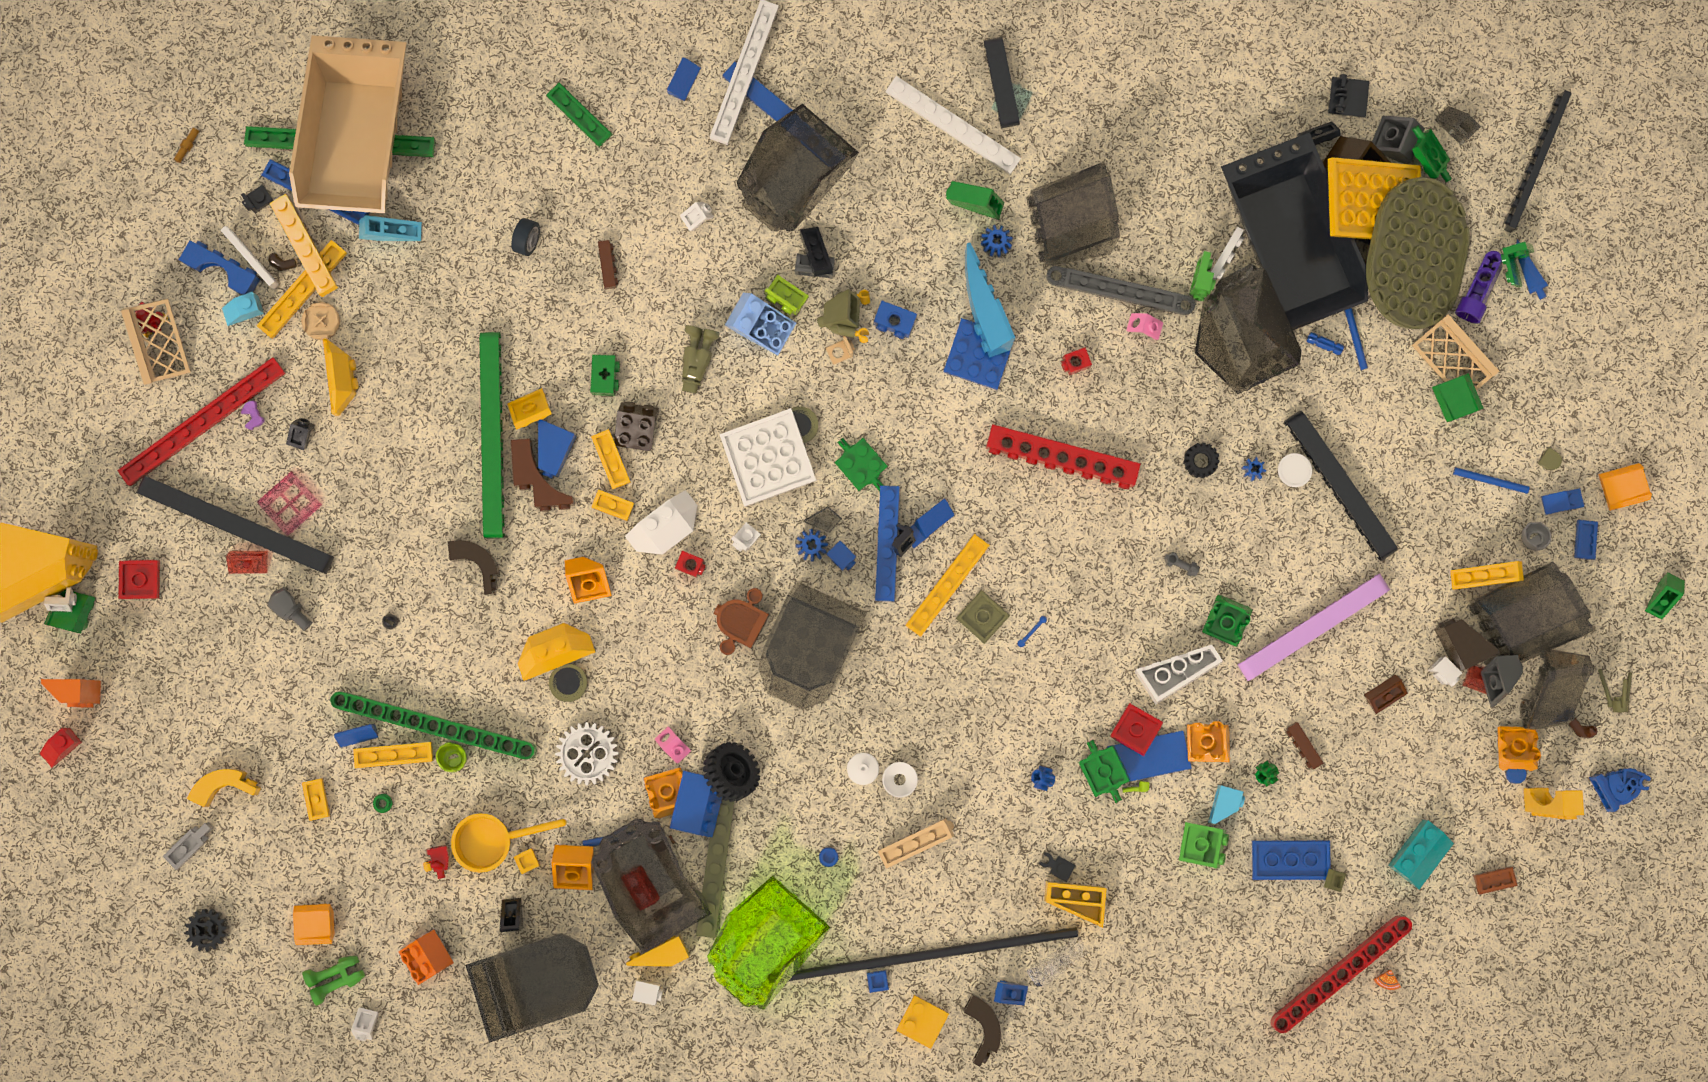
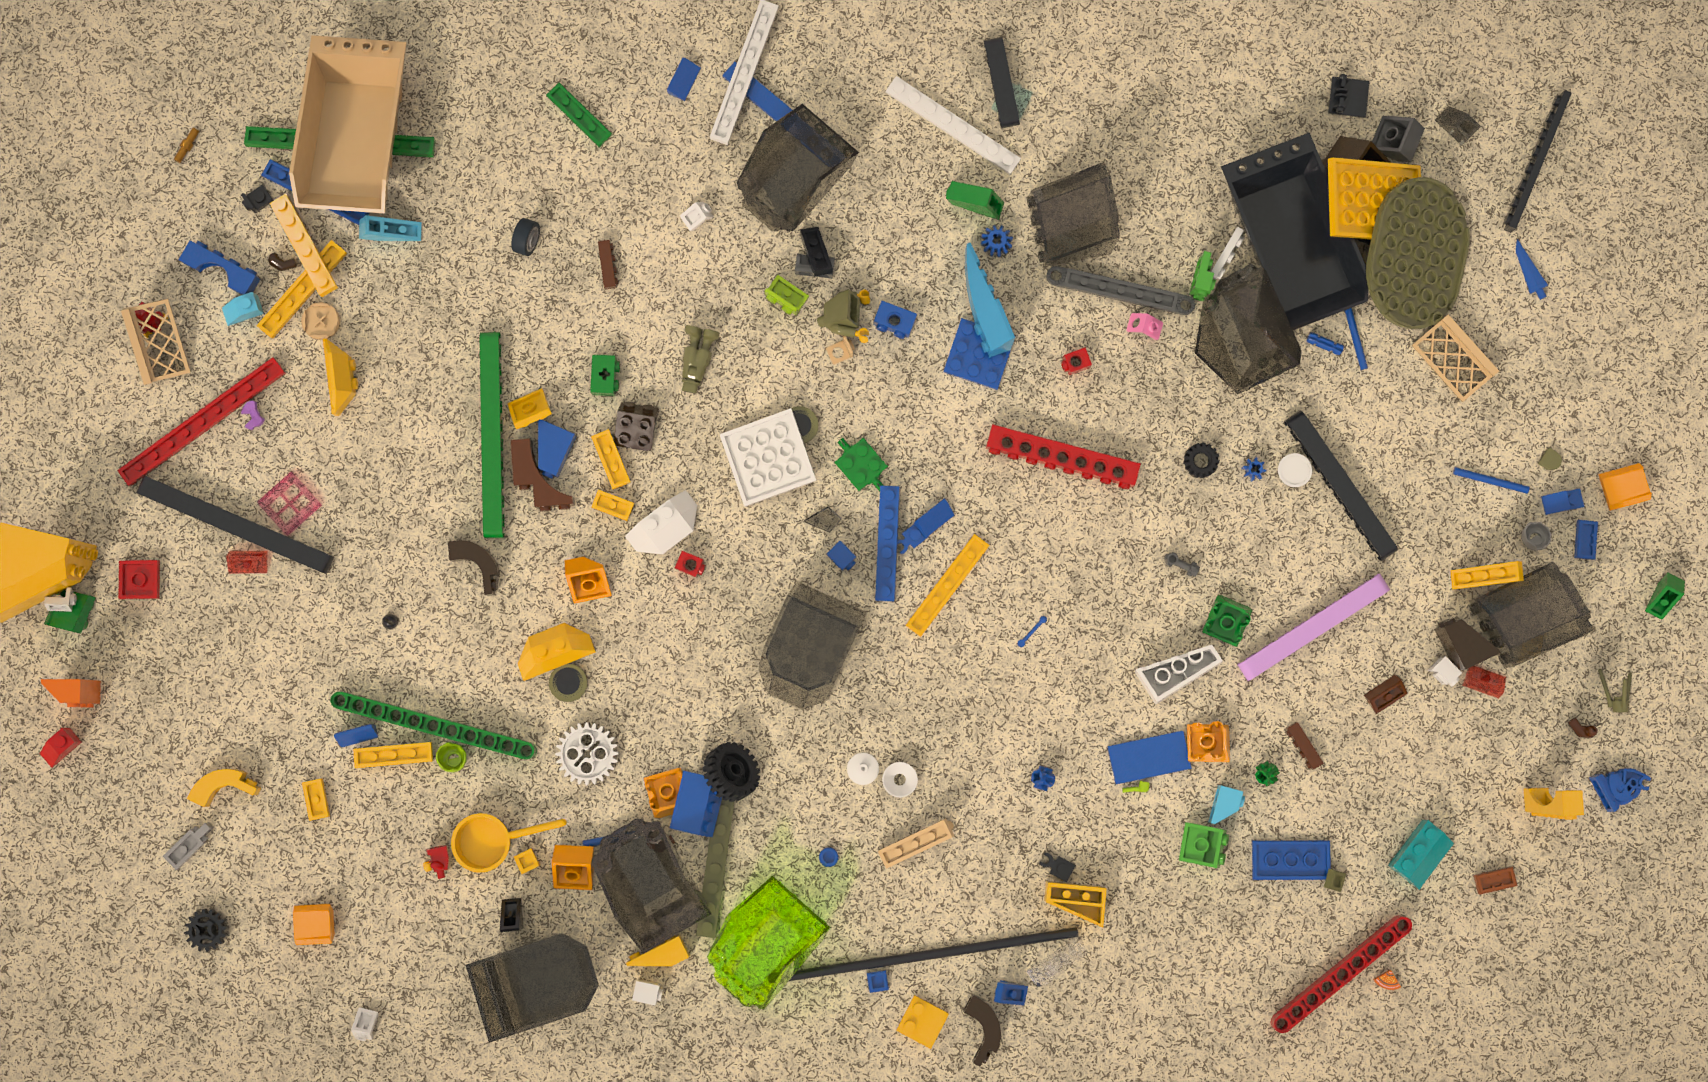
white tile [221,226,279,290] -> none
dark grey piece [267,587,313,631] -> none
black bracket [286,418,315,450] -> none
bright green piece [302,956,366,1006] -> none
green plate [373,794,393,813] -> none
orange slope [399,930,454,985] -> none
clear red slope [621,865,660,911] -> none
bright pink bracket [655,727,691,763] -> none
dark orange piece [713,588,769,655] -> none
light blue slope [725,292,796,356] -> none
white bracket [731,522,761,552] -> none
blue gear [795,529,828,562] -> none
black bracket [892,523,916,557] -> none
olive tile [956,590,1010,644] -> none
green plate [1078,740,1131,803] -> none
red plate [1110,703,1164,756] -> none
black plate [1297,121,1341,146] -> none
green plate [1412,125,1452,183] -> none
green slope [1432,373,1484,422] -> none
dark purple beam [1455,251,1503,324] -> none
dark grey slope [1481,655,1523,707] -> none
light orange slope [1497,726,1541,771] -> none
green bracket [1501,242,1534,288] -> none
blue tile [1506,769,1527,784] -> none
clear smoke windscreen [1519,648,1594,730] -> none

